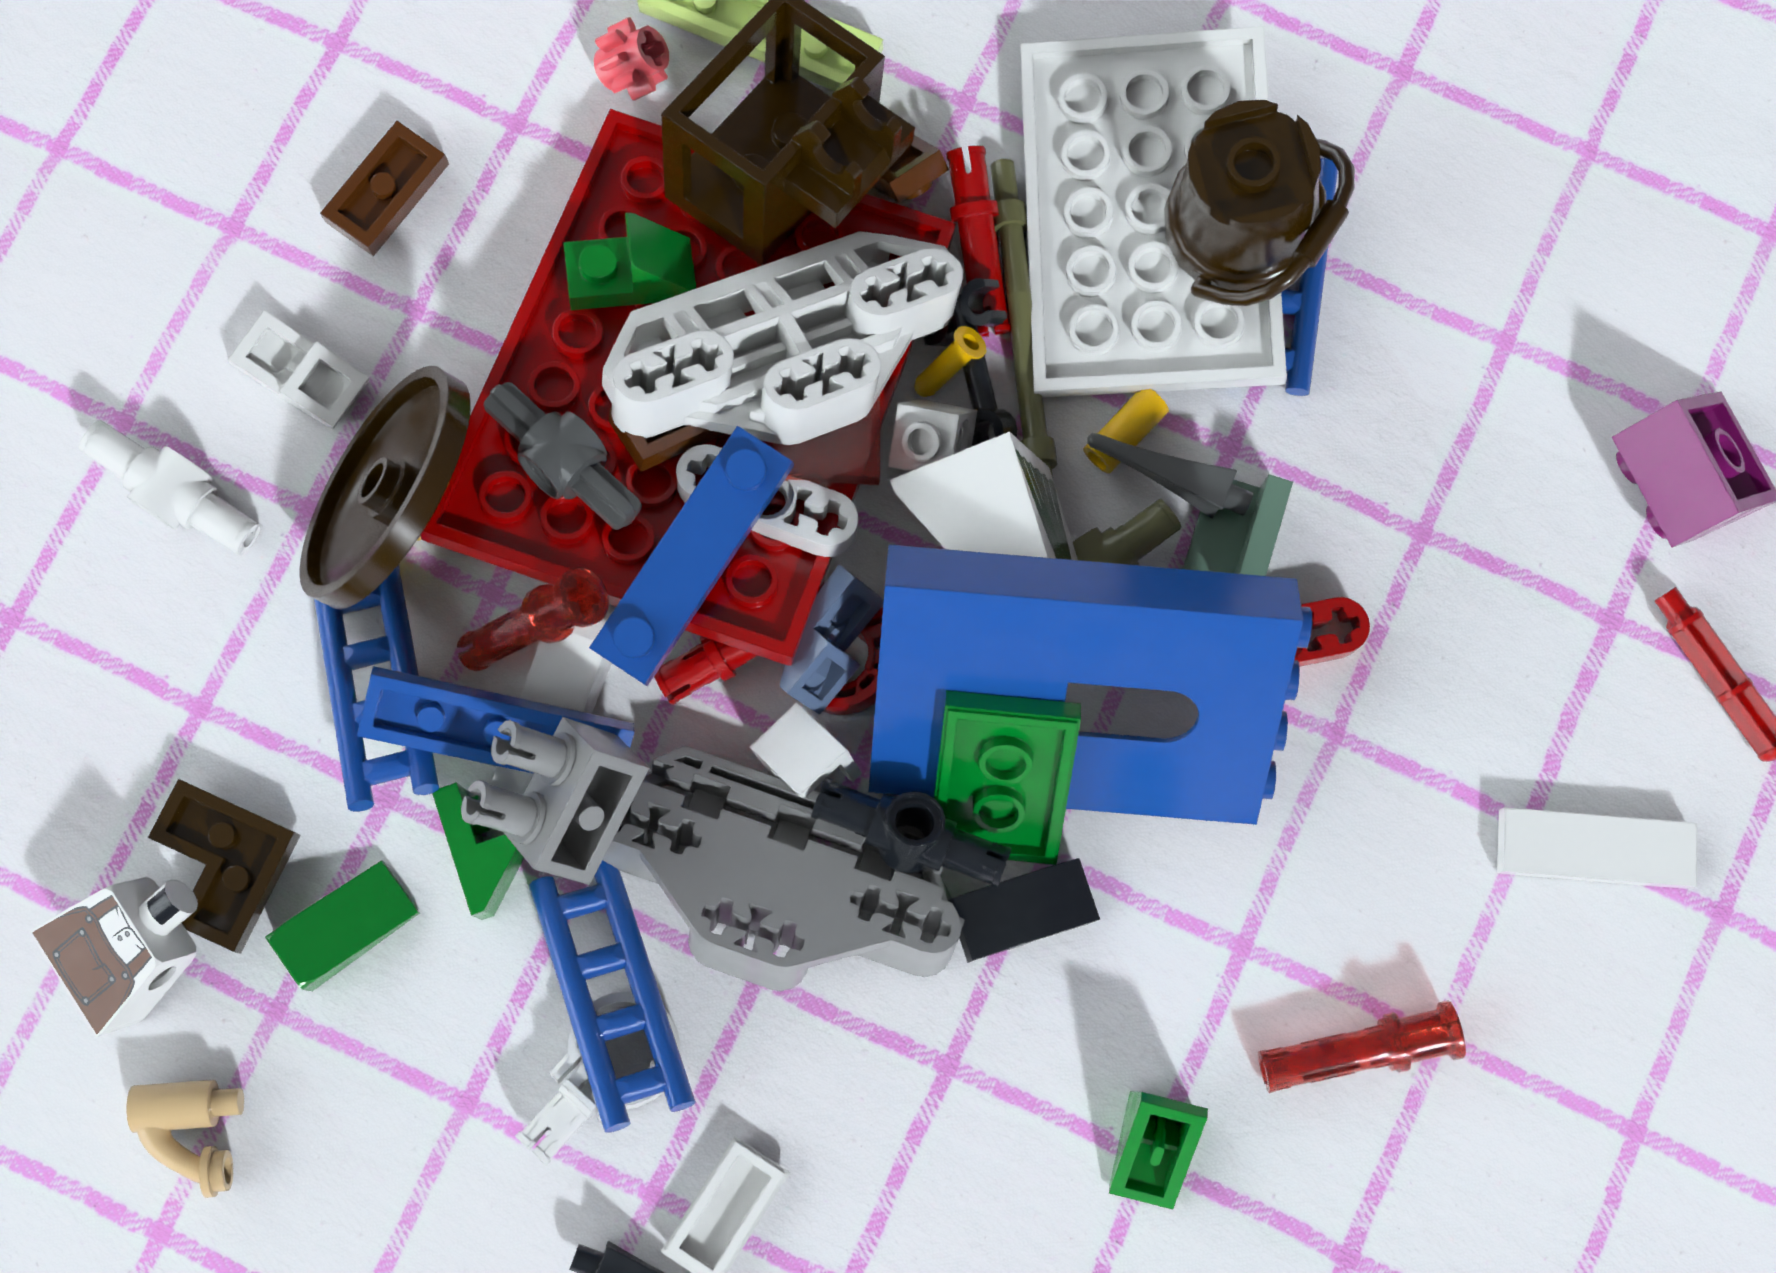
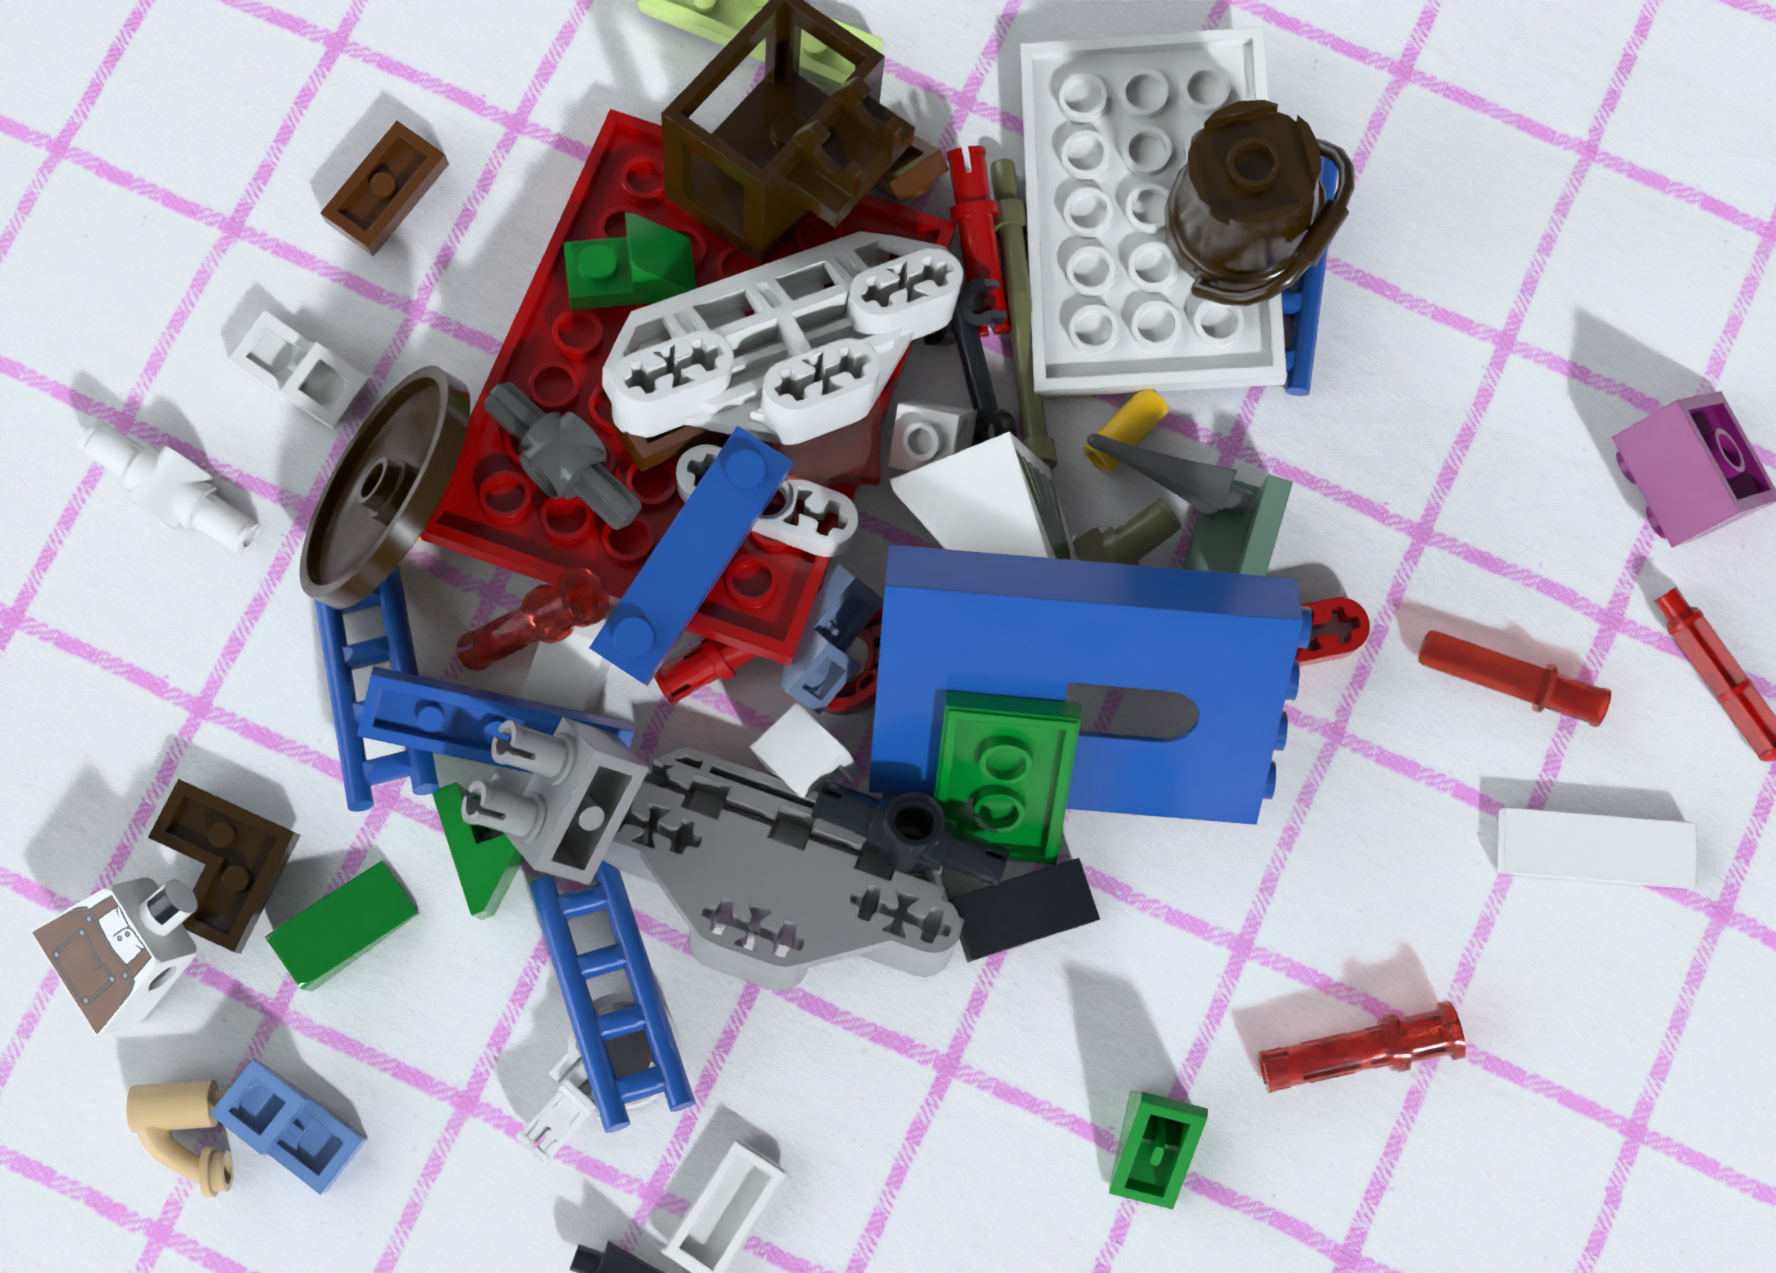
coral gear [594,17,669,101] -> none
yellow piece [914,326,986,397] -> none
none -> medium blue slope [209,1059,368,1195]
none -> clear red axle [1417,630,1612,727]

